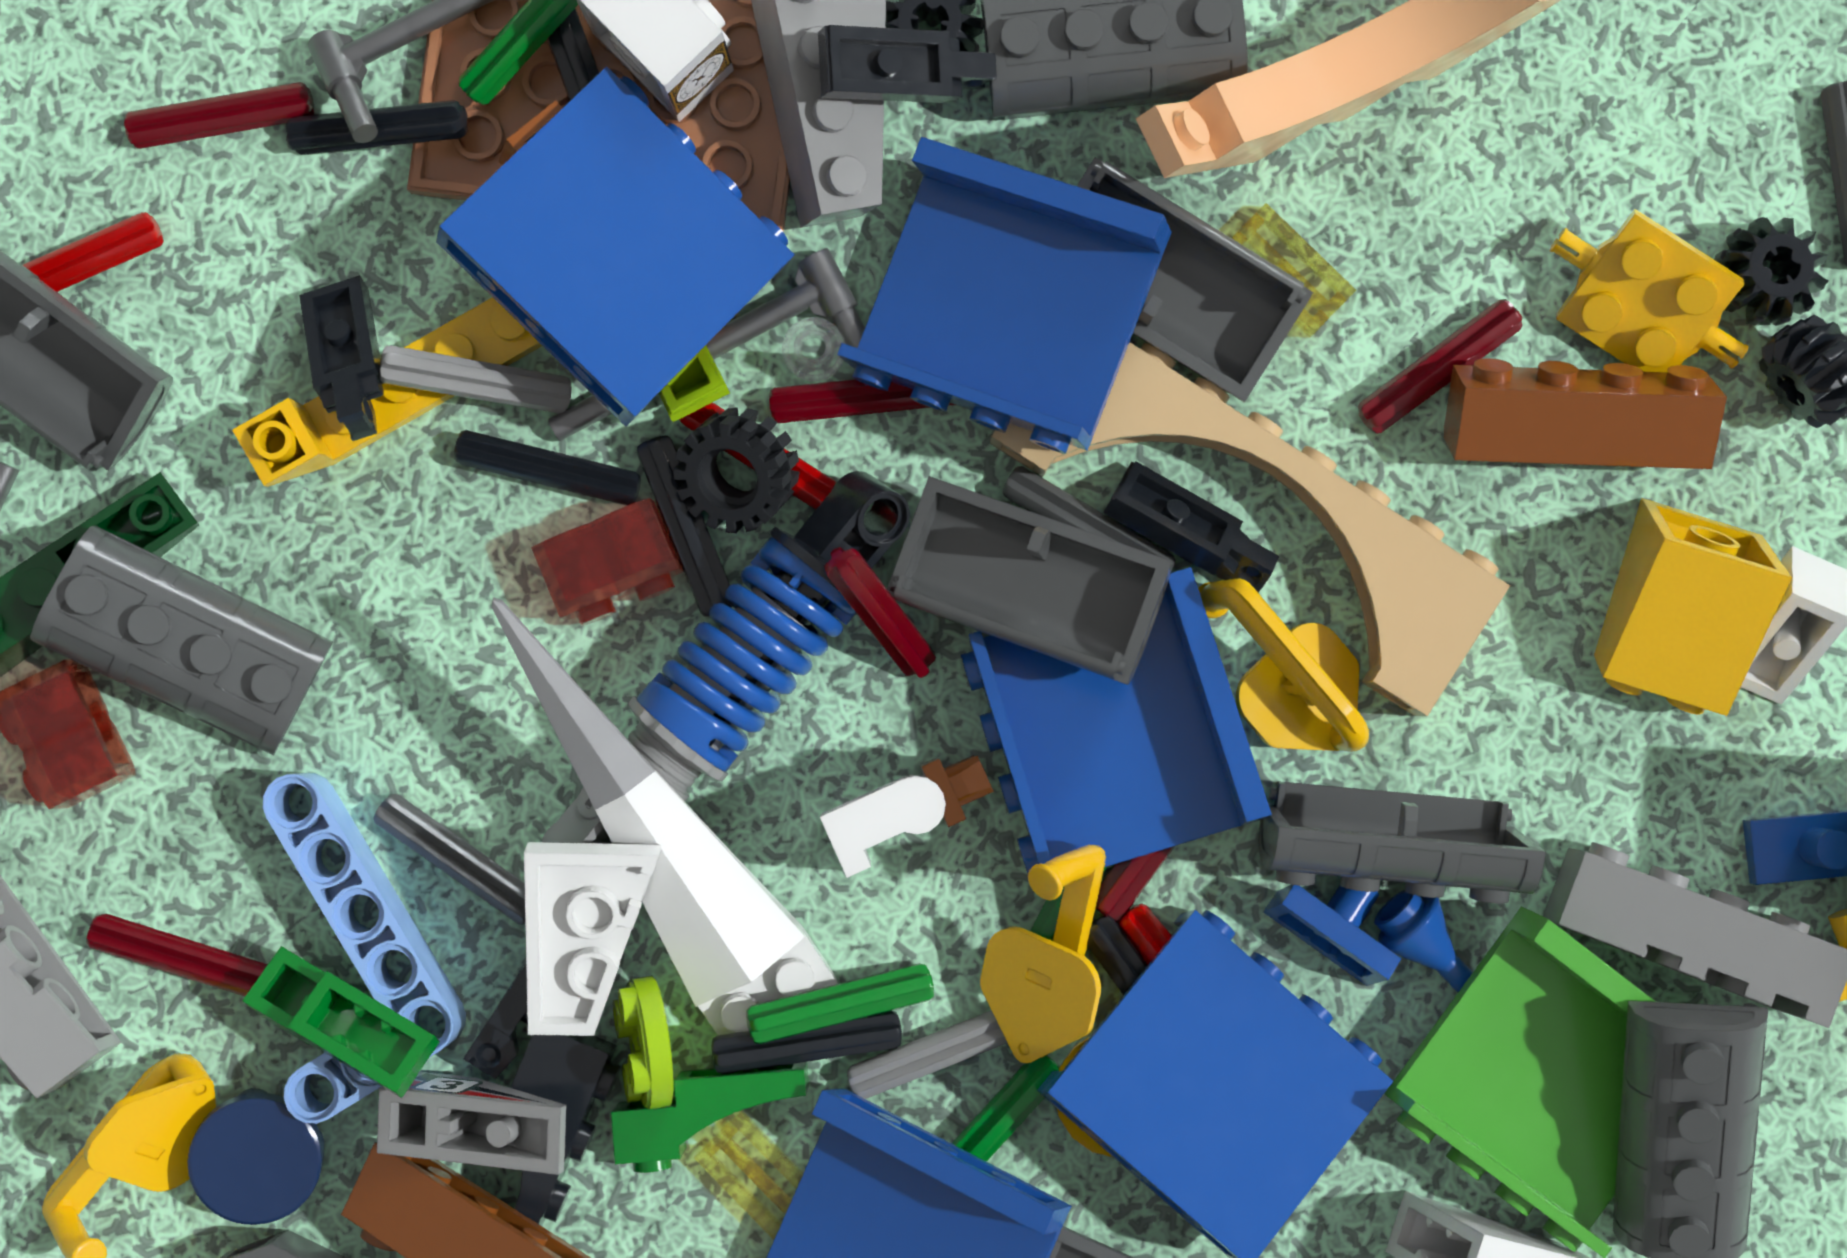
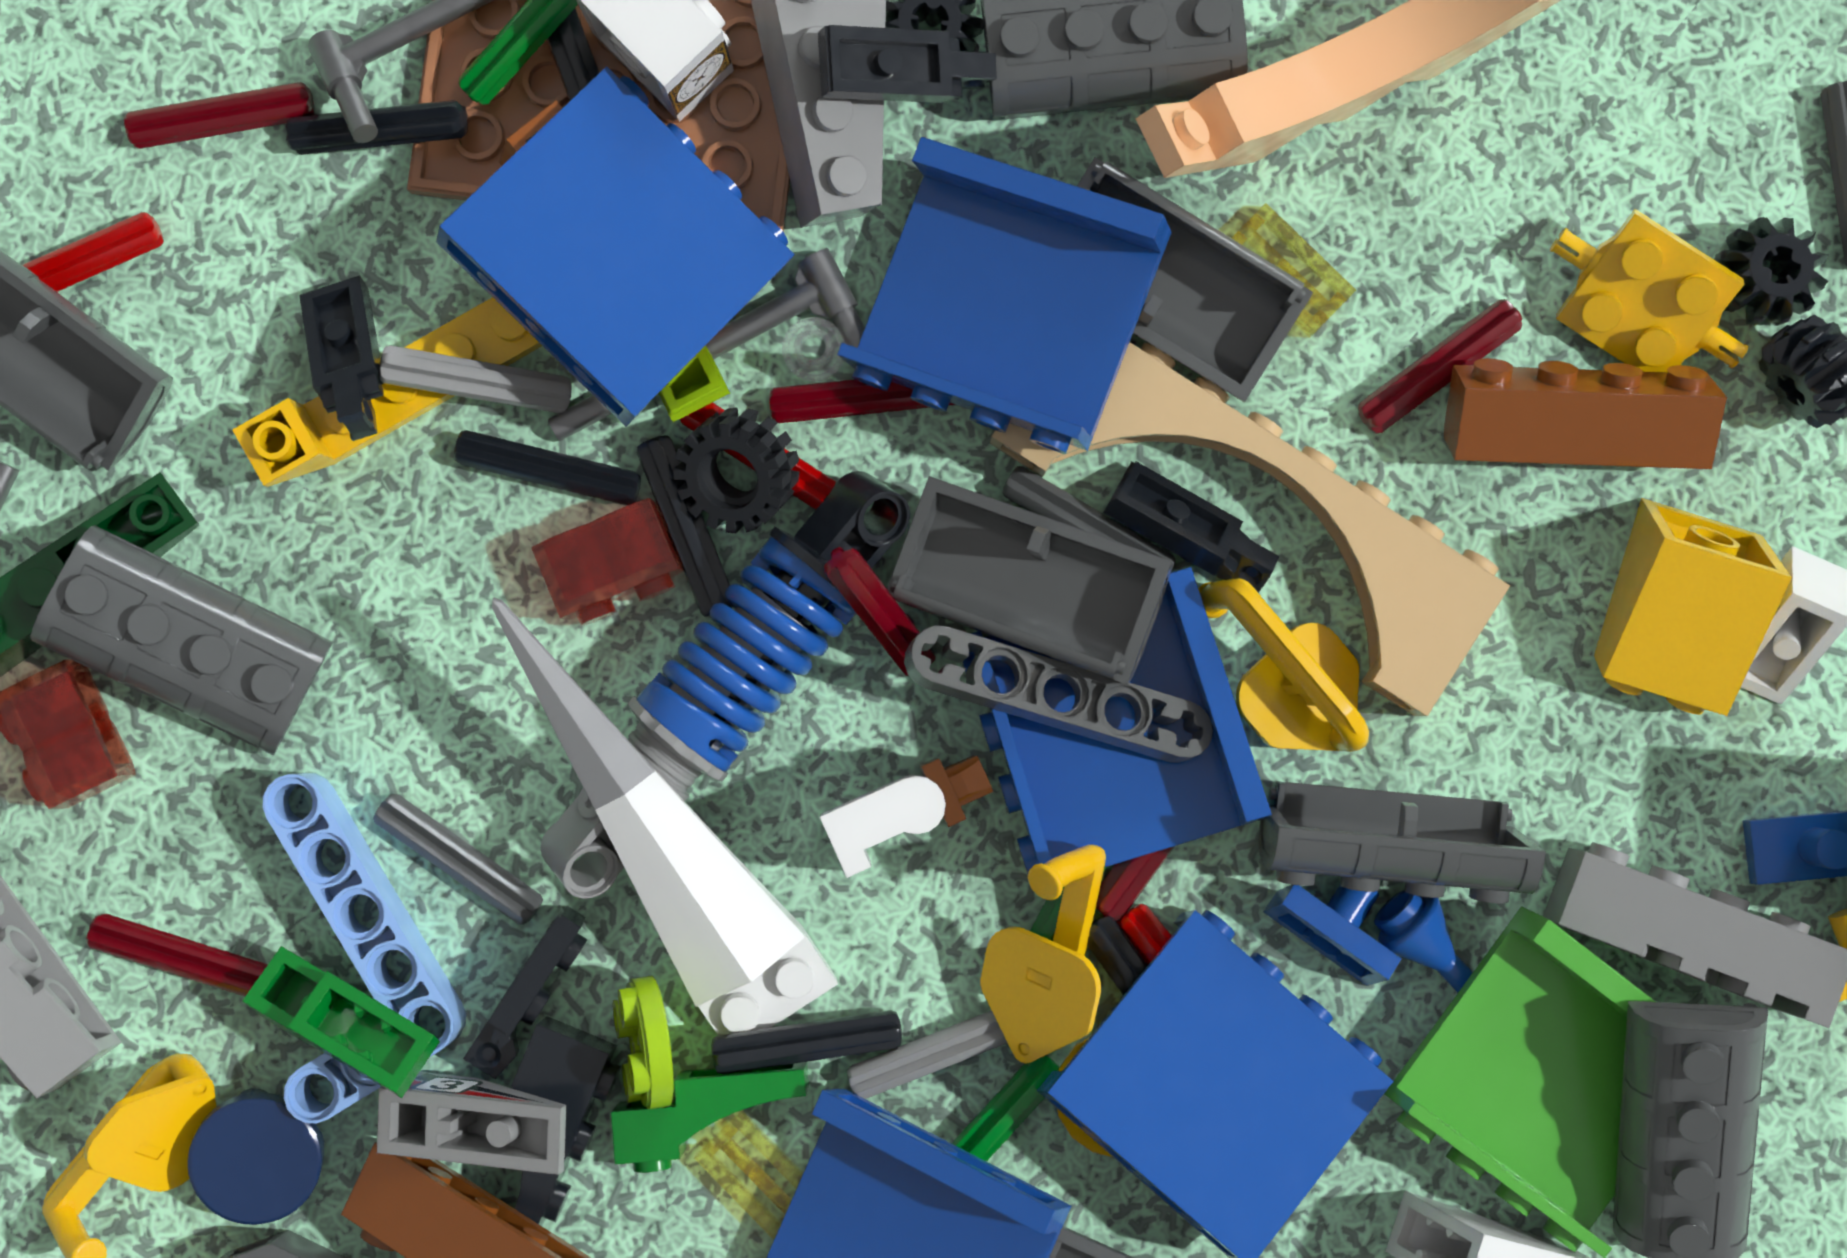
white wing [524,842,662,1036] -> none
green axle [746,963,934,1044] -> none
none -> dark grey beam [904,625,1213,763]

